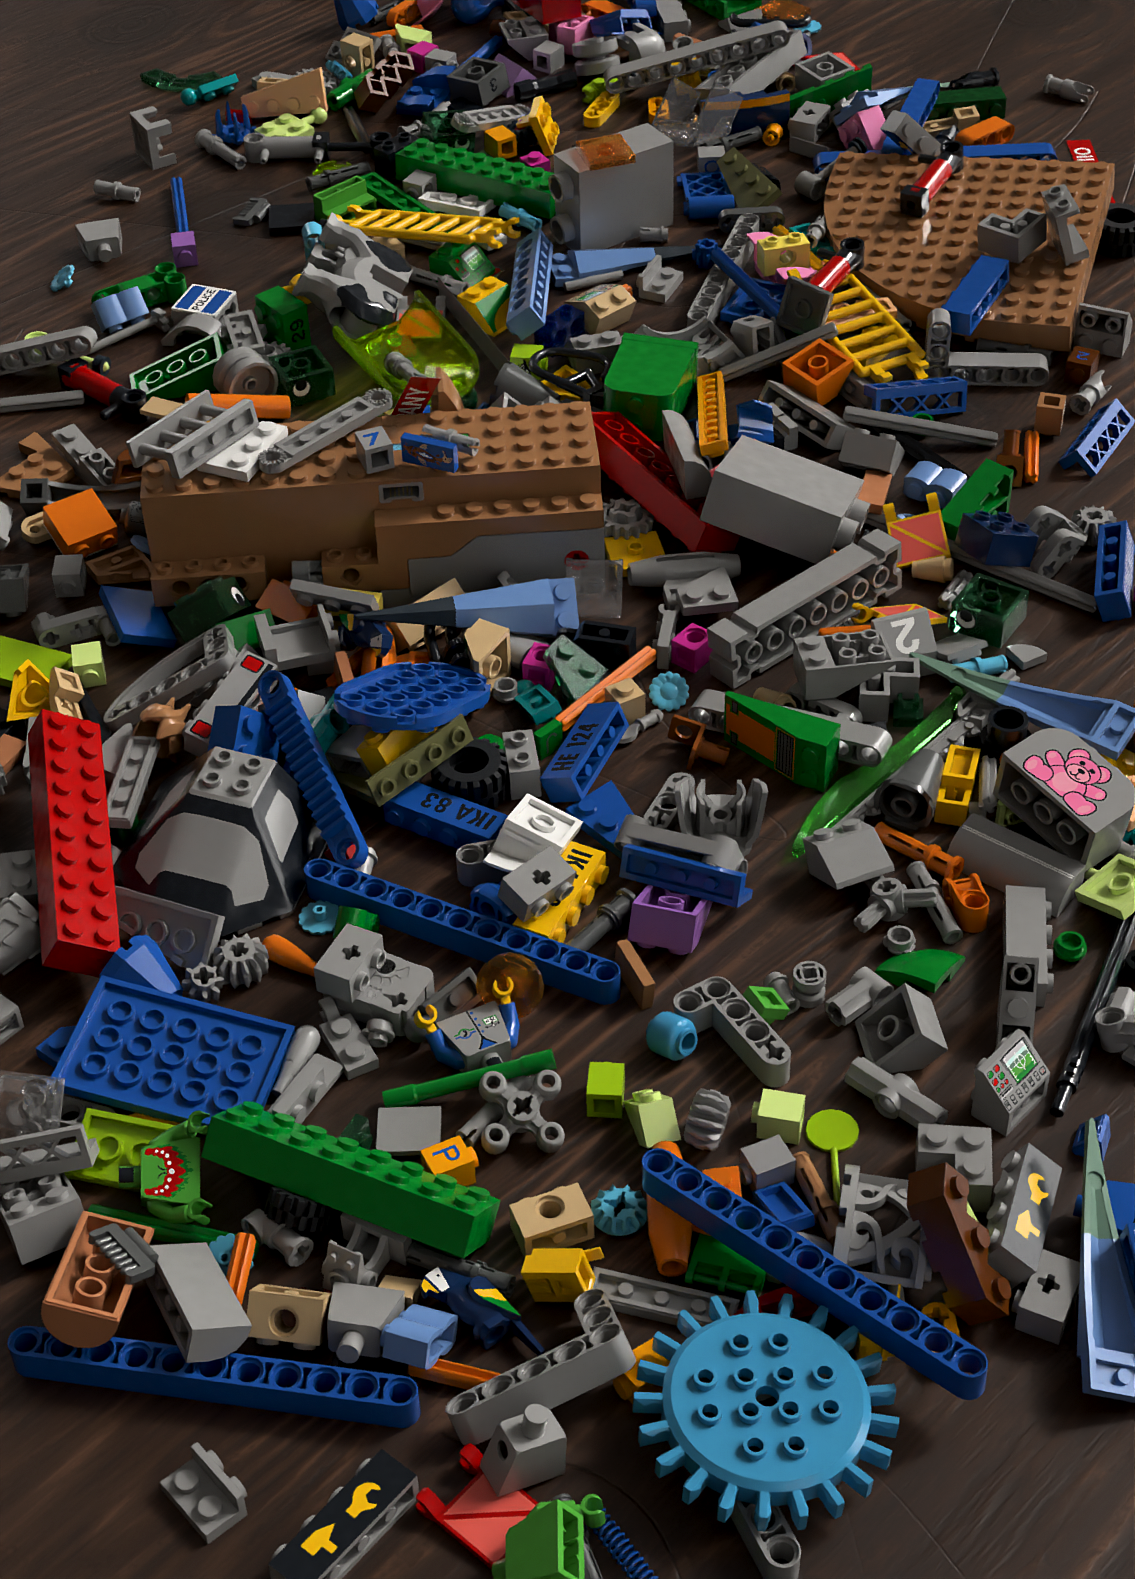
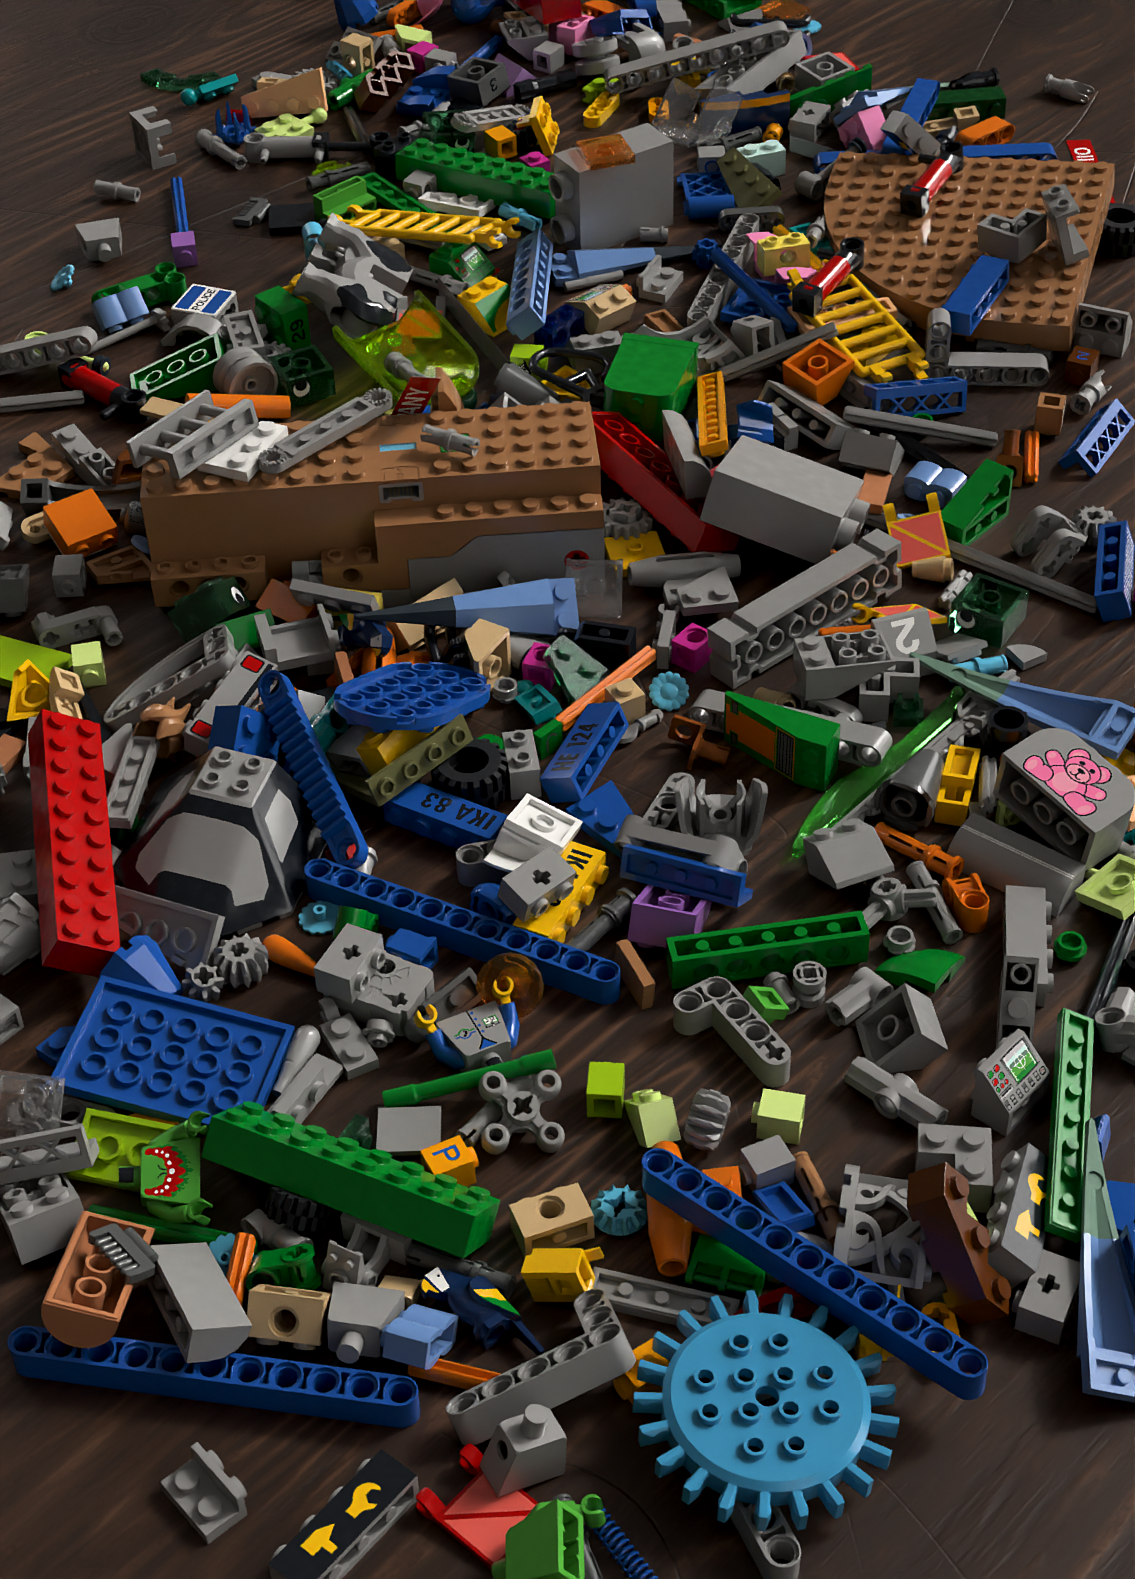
blue tile [98,585,177,648] -> none
light grey brick [354,426,395,474] -> none
blue tile [400,432,459,473] -> none
dark azure head [646,1011,698,1061] -> none
dark grey tile [775,276,834,335] -> none
lime piece [806,1109,859,1206] -> none
dark blue brick [954,510,1039,567] -> none
none -> green piece [246,1243,322,1291]
none -> blue window [385,928,439,970]
none -> medium nougat tile [644,309,684,332]
none -> green brick [666,911,870,989]
none -> light aqua slope [736,140,786,176]
none -> green tile [1044,1008,1094,1244]

